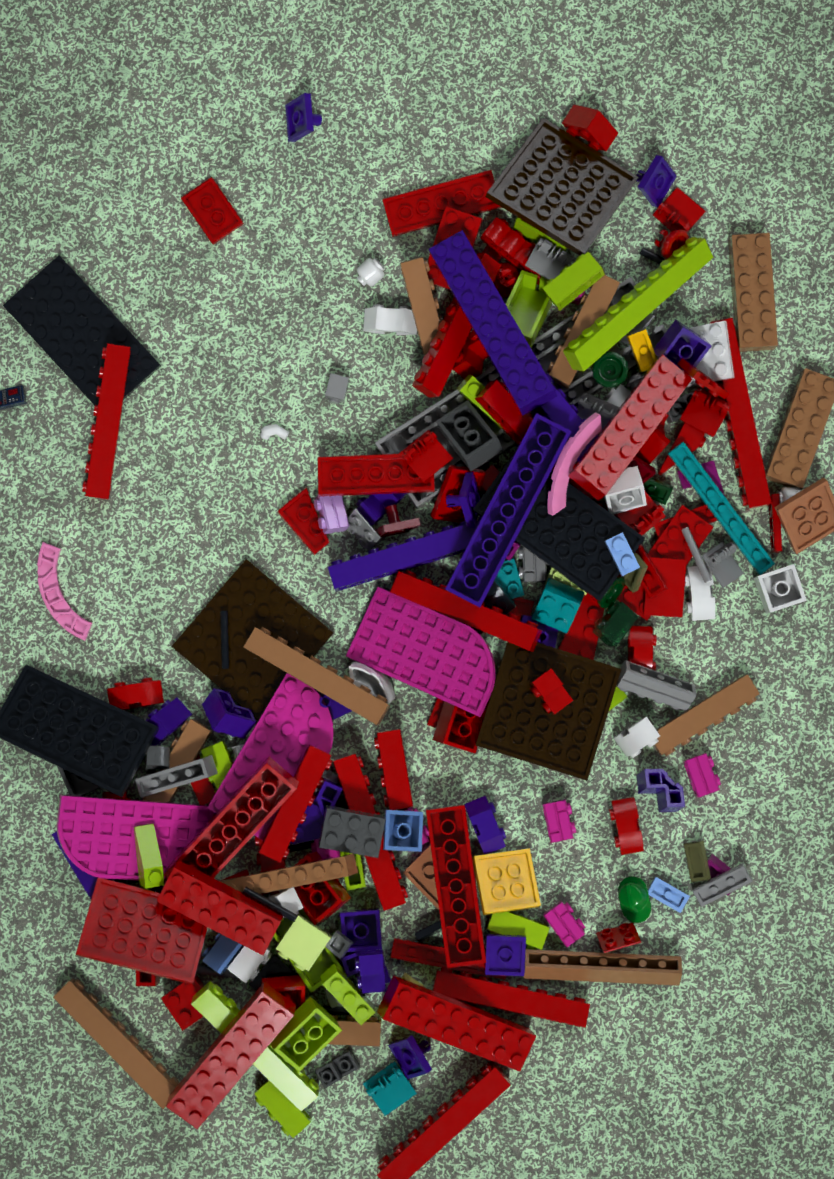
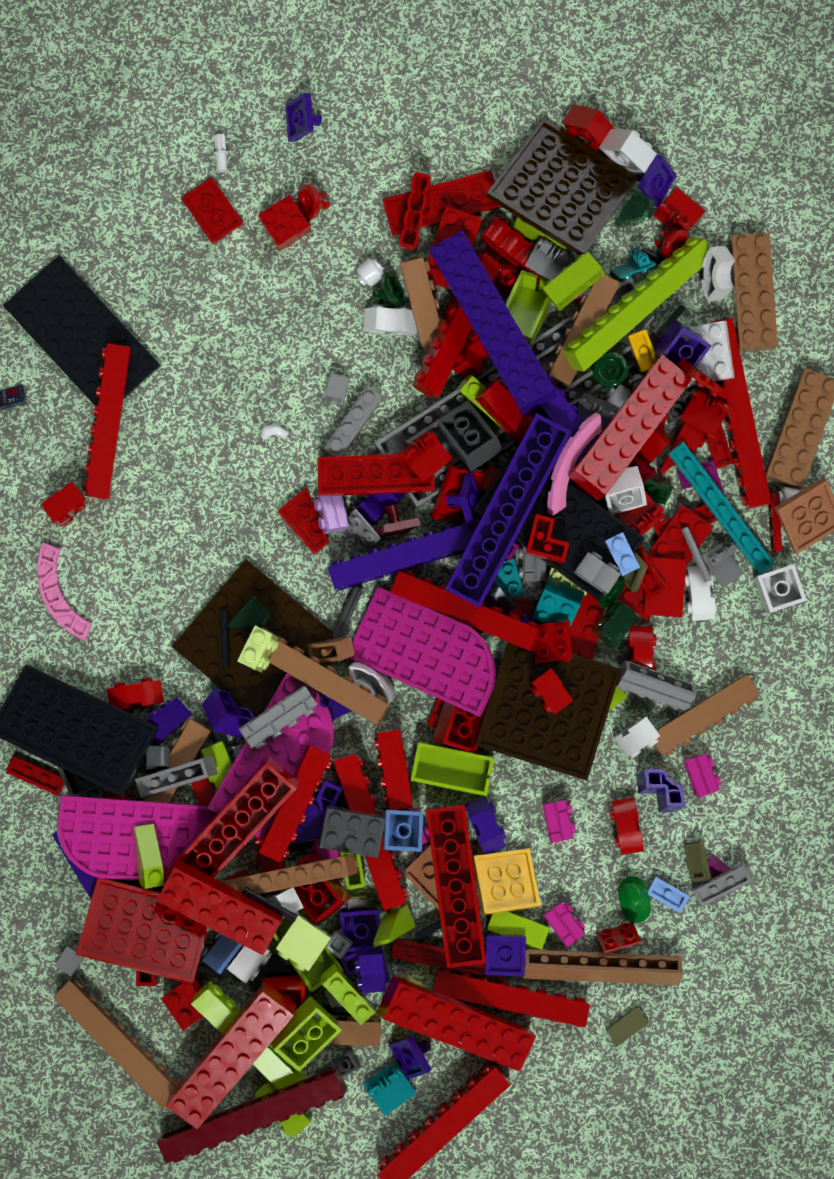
none -> red tile [6,755,65,796]
none -> red brick [40,482,89,527]
none -> light grey brick [55,943,85,976]
none -> dark red brick [157,1066,347,1164]
none -> white axle [214,134,229,173]
none -> clear green slope [228,596,272,629]
none -> yellowish green brick [238,626,279,673]
none -> light grey brick [238,685,317,749]
none -> red brick [258,195,311,252]
none -> red hair [297,184,330,220]
none -> medium nougat slope [307,636,355,663]
none -> light grey brick [323,386,383,457]
none -> dark grey axle [332,586,363,638]
none -> white axle [339,895,367,911]
none -> dark green hair [372,271,405,306]
none -> lime slope [373,905,416,947]
none -> red brick [400,172,431,254]
none -> lime piece [411,742,495,796]
none -> red brick [525,514,569,564]
none -> red hinge [534,621,573,664]
none -> light grey brick [573,552,621,594]
none -> white brick [599,128,657,173]
none -> olive tile [605,1006,648,1046]
none -> teal hinge [610,248,656,279]
none -> clear green slope [615,191,656,229]
none -> black bar [655,305,685,339]
none -> white brick [701,246,735,302]
none -> red tile [704,425,733,469]

